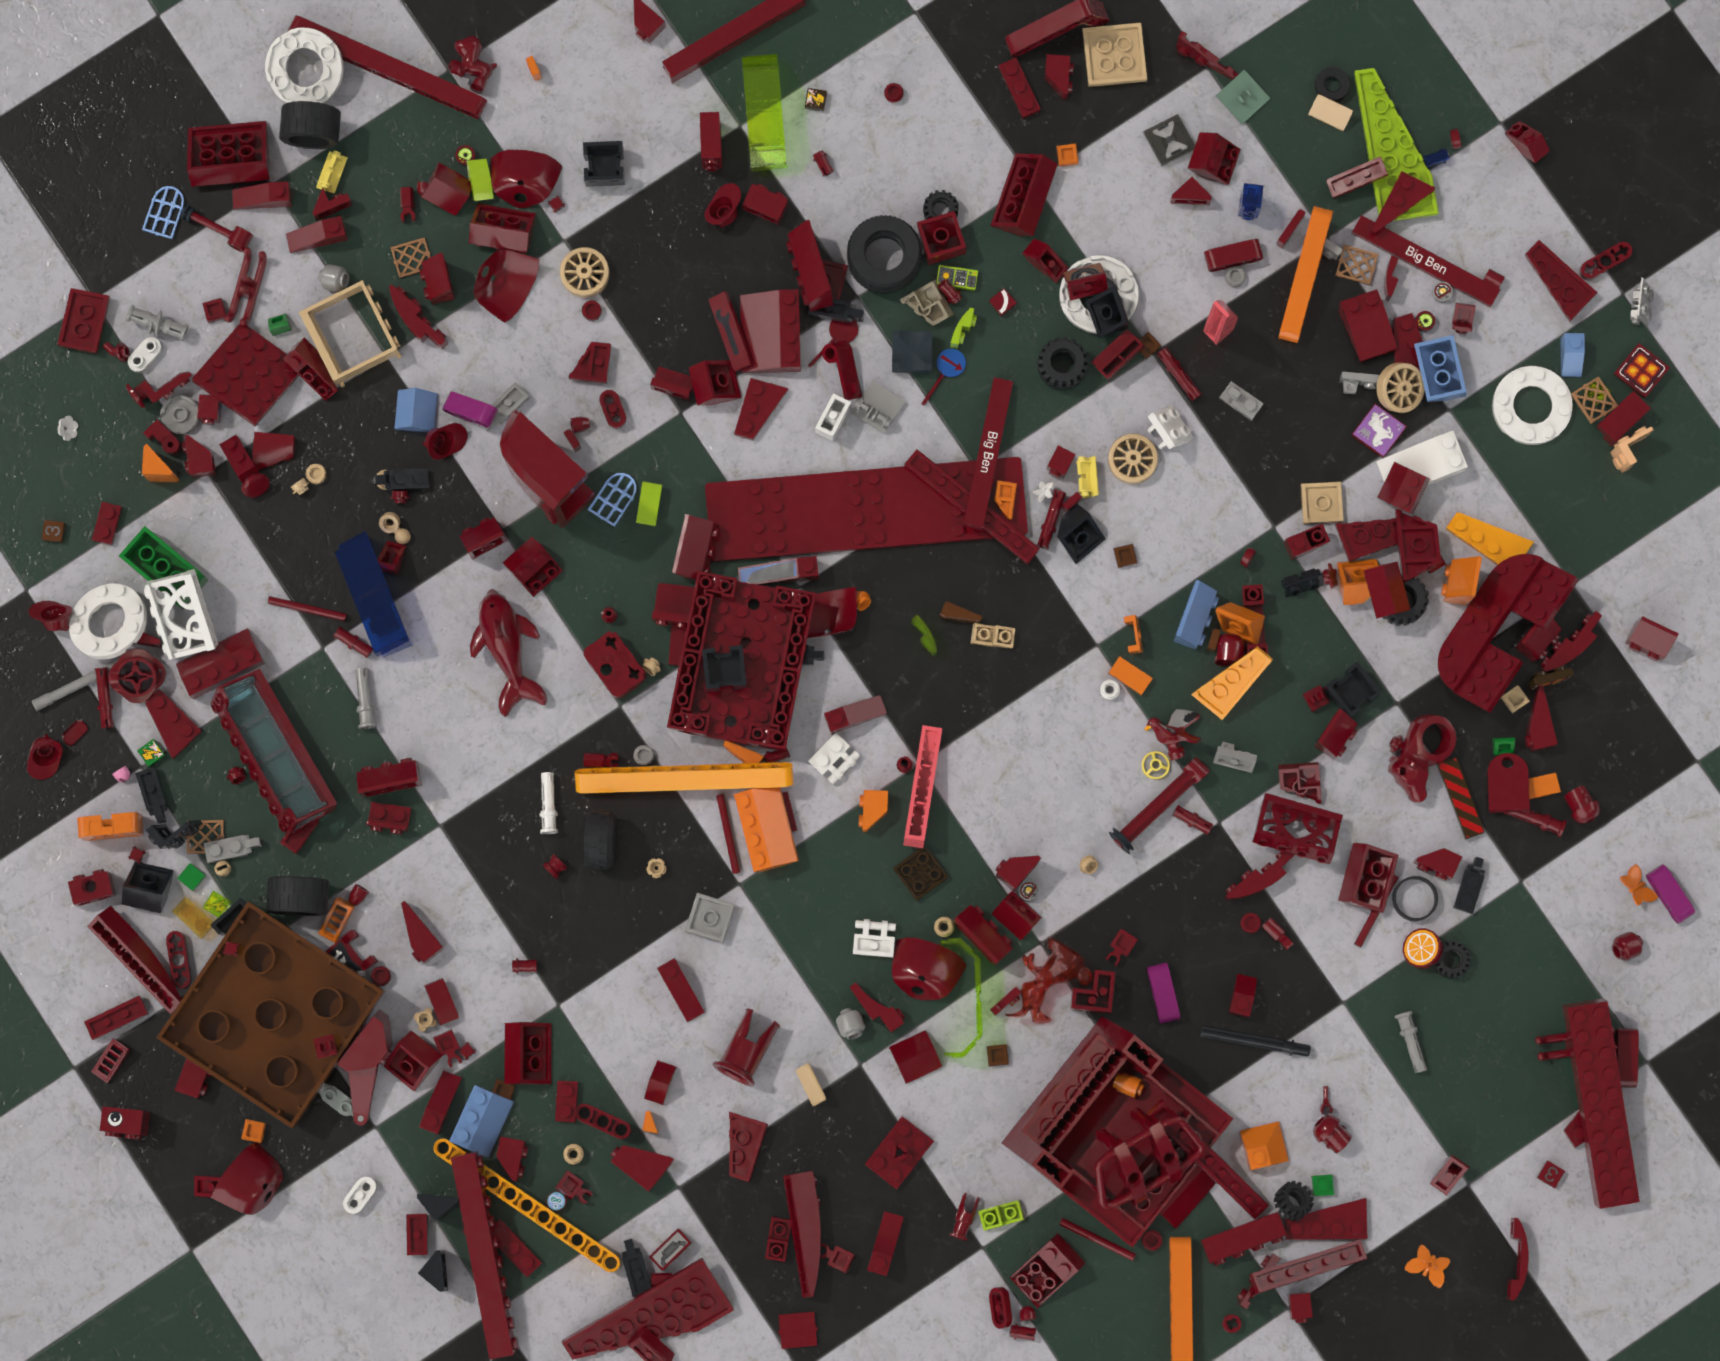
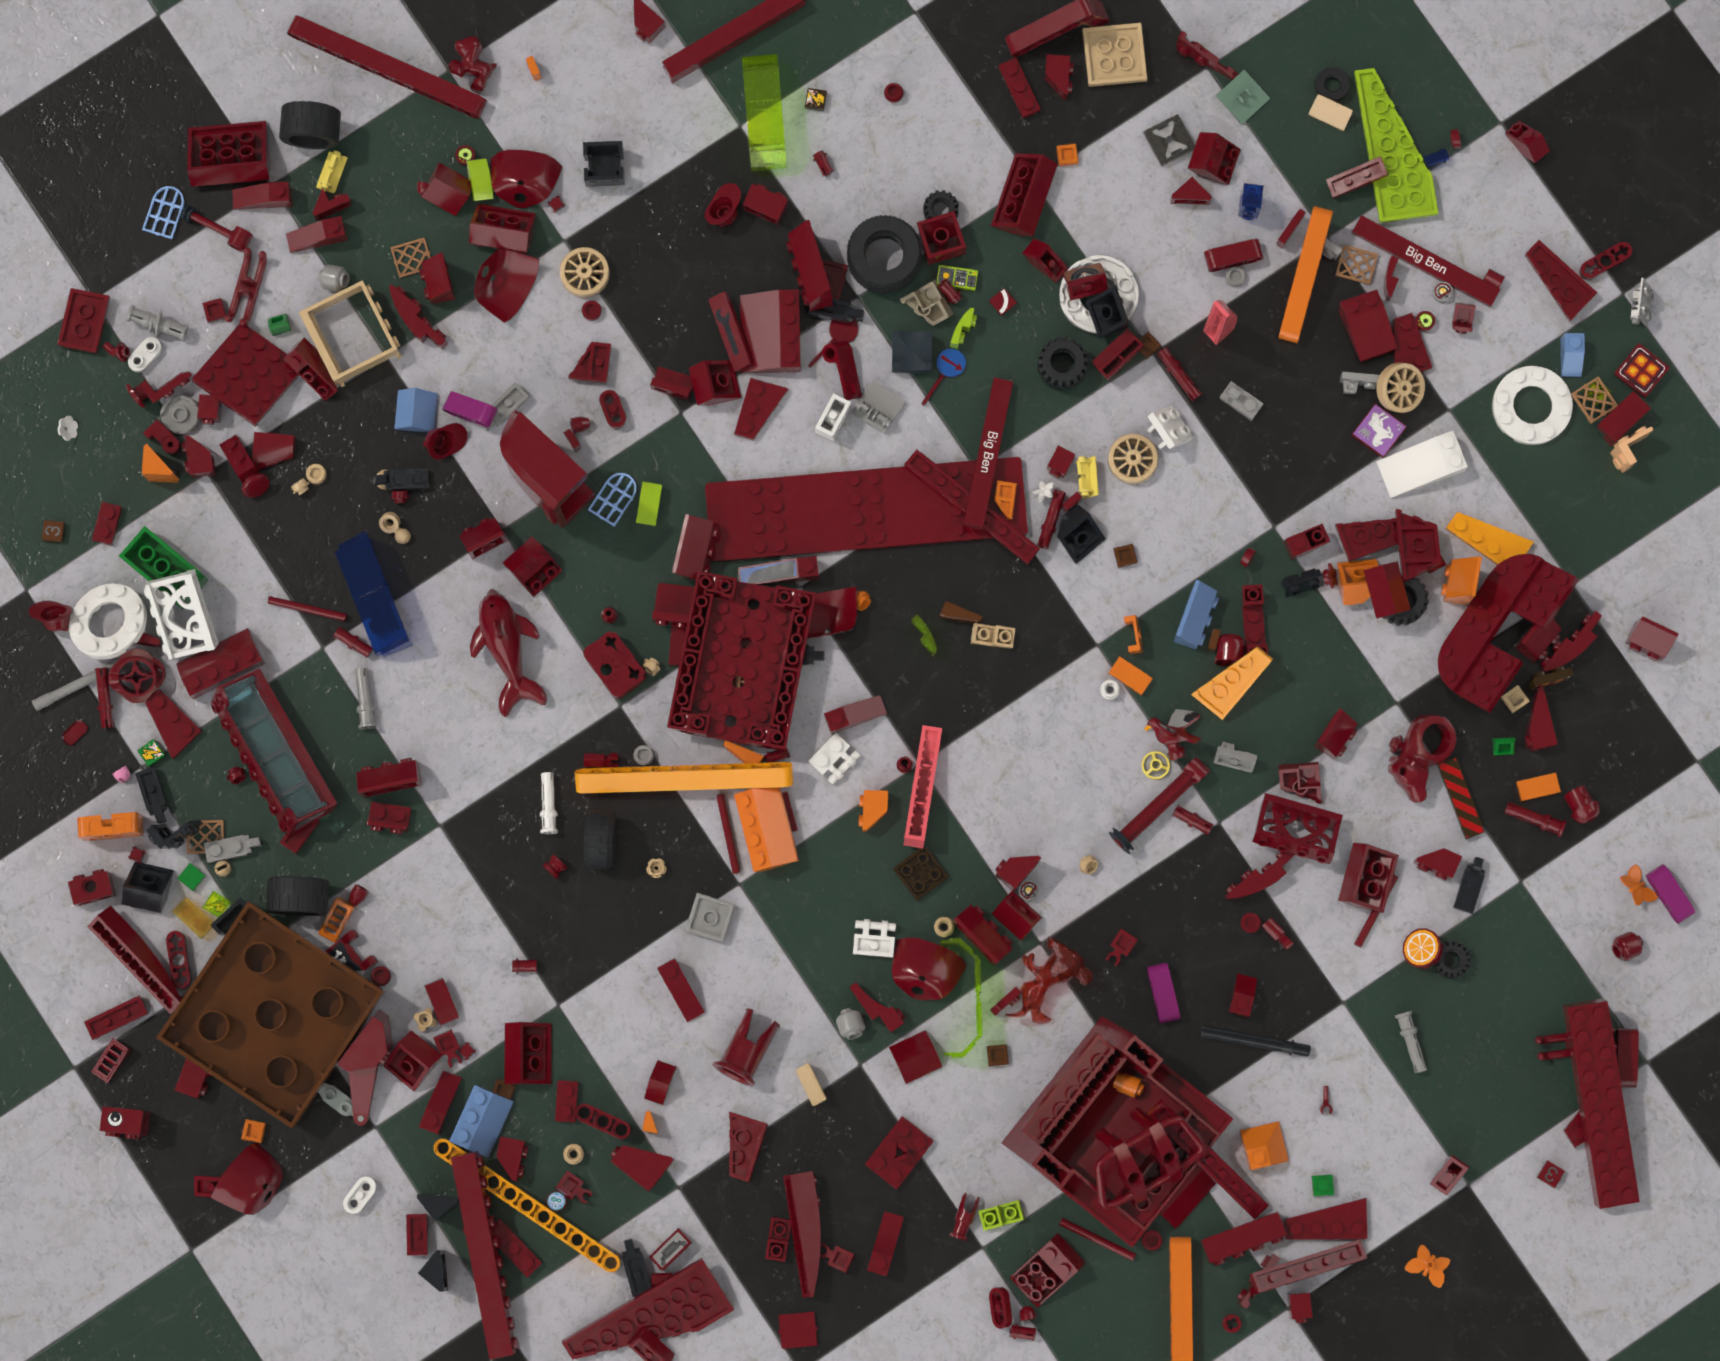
dark red piece [27,734,63,780] -> none
dark red piece [223,941,240,957] -> none
white plate [265,28,344,103] -> none
dark red tile [313,1034,338,1059] -> none
dark red slope [375,541,406,575] -> none
dark red bar [400,187,416,223] -> none
dark red slope [401,901,445,964] -> none
dark red window [699,112,722,171] -> none
black piece [702,645,747,692] -> none
dark red brick [1070,970,1115,1014] -> none
orange slope [1215,602,1265,644] -> none
black tyre [1274,1181,1314,1221] -> none
tan tile [1300,482,1344,524] -> none
dark red tile [1302,685,1330,712] -> none
dark red piece [1313,1115,1352,1154] -> none
black piece [1323,662,1382,718] -> none
dark red wing [1370,171,1435,234] -> none
dark red slope [1377,462,1430,514] -> none
black tyre [1392,876,1438,921] -> none
medium blue slope [1414,335,1467,402] -> none
dark red tile [1488,753,1530,813] -> none
dark red slope [1507,1218,1529,1300] -> none

